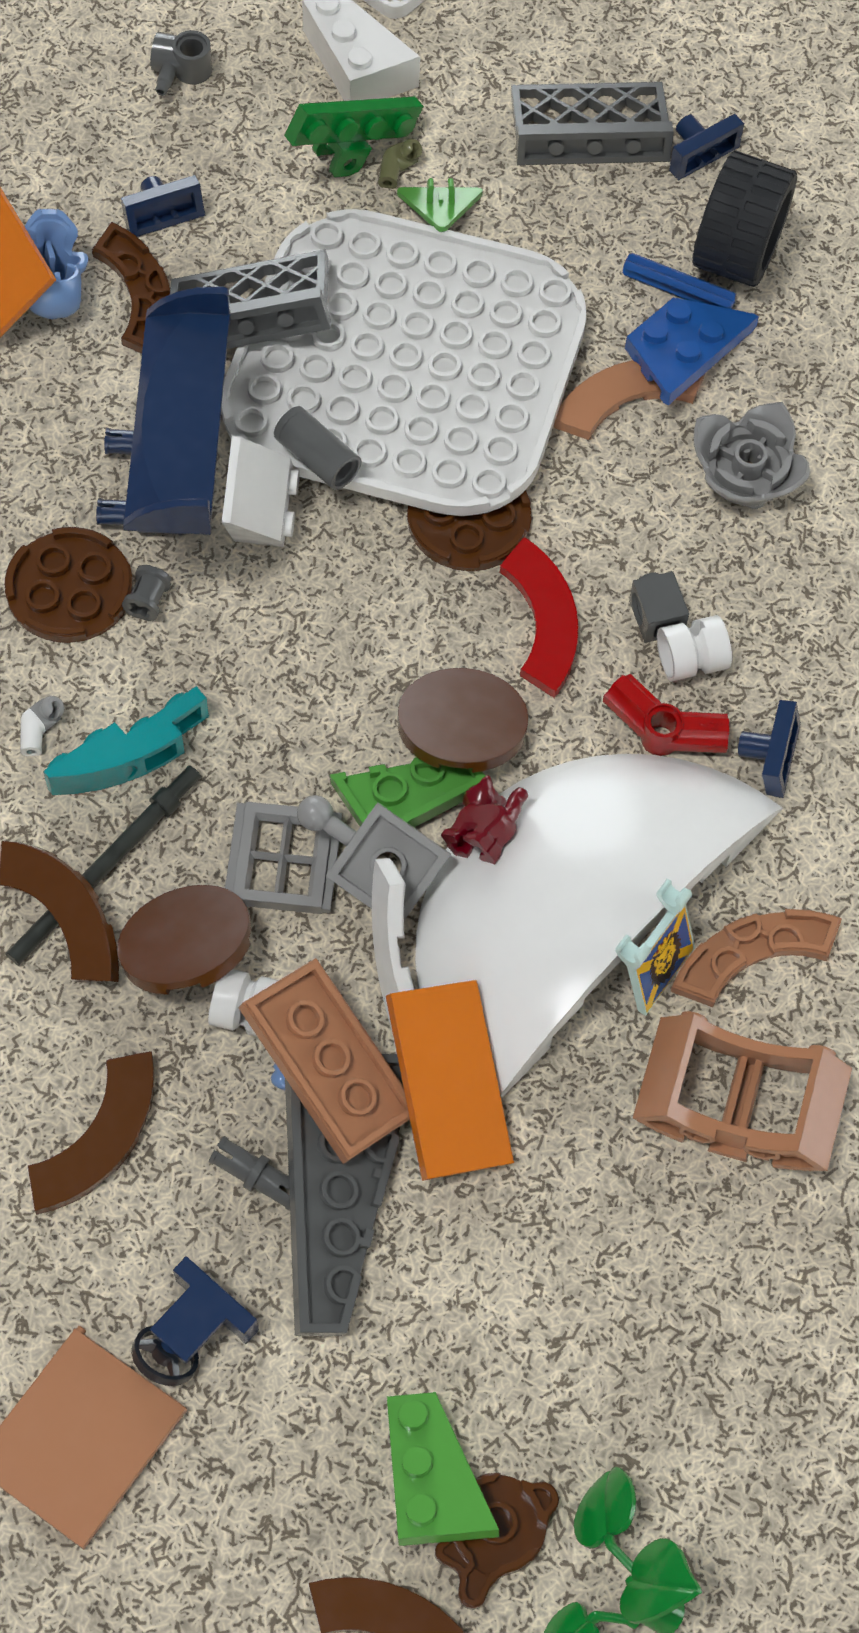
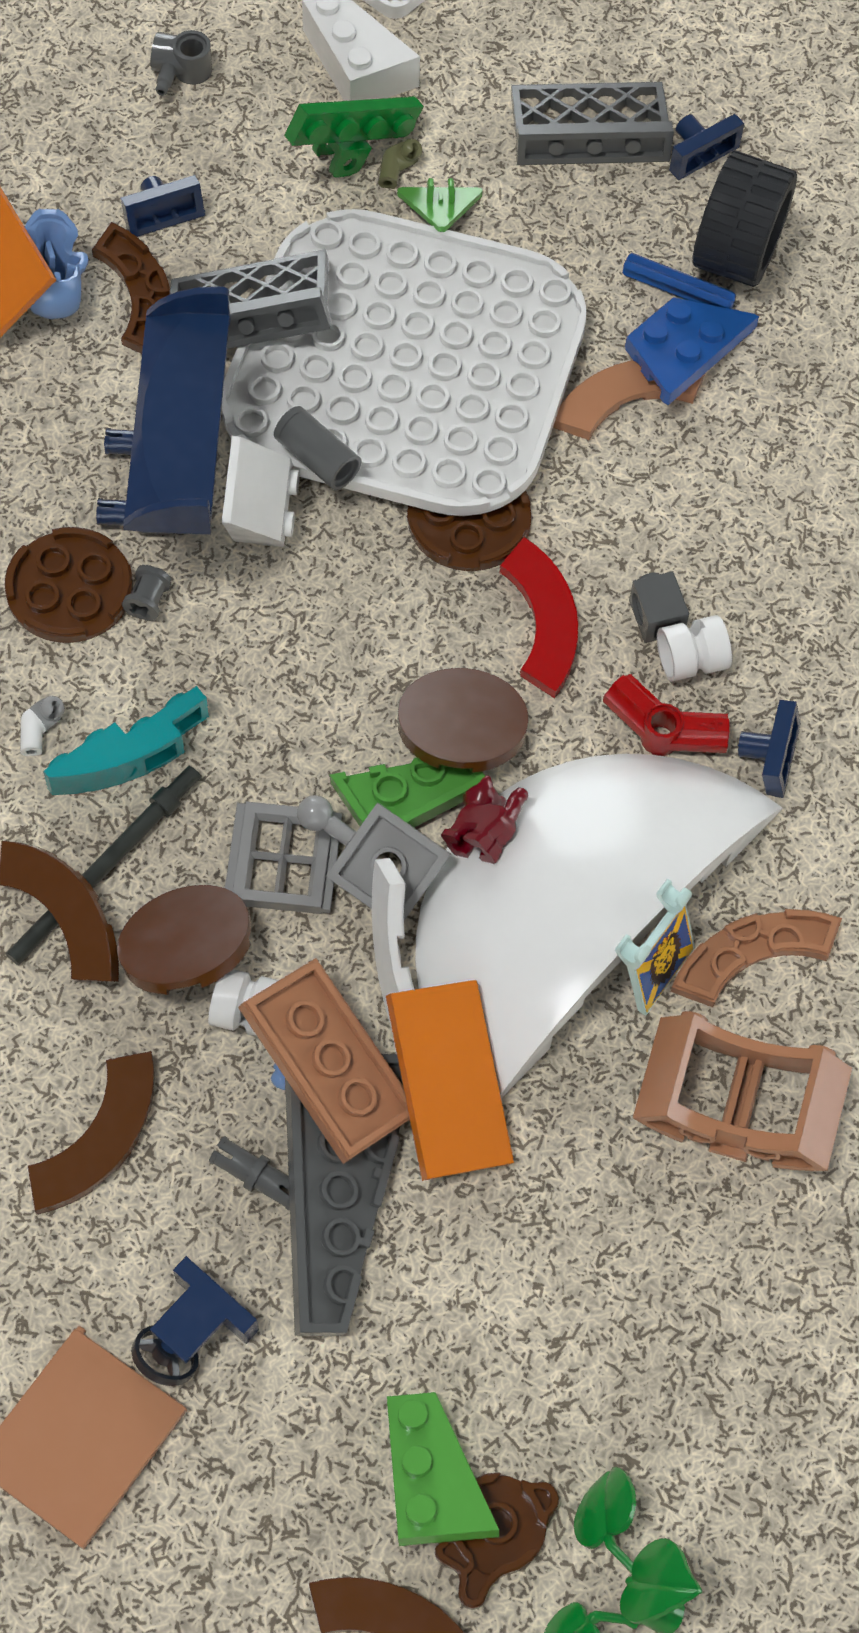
light grey brick [694,402,810,509] -> none

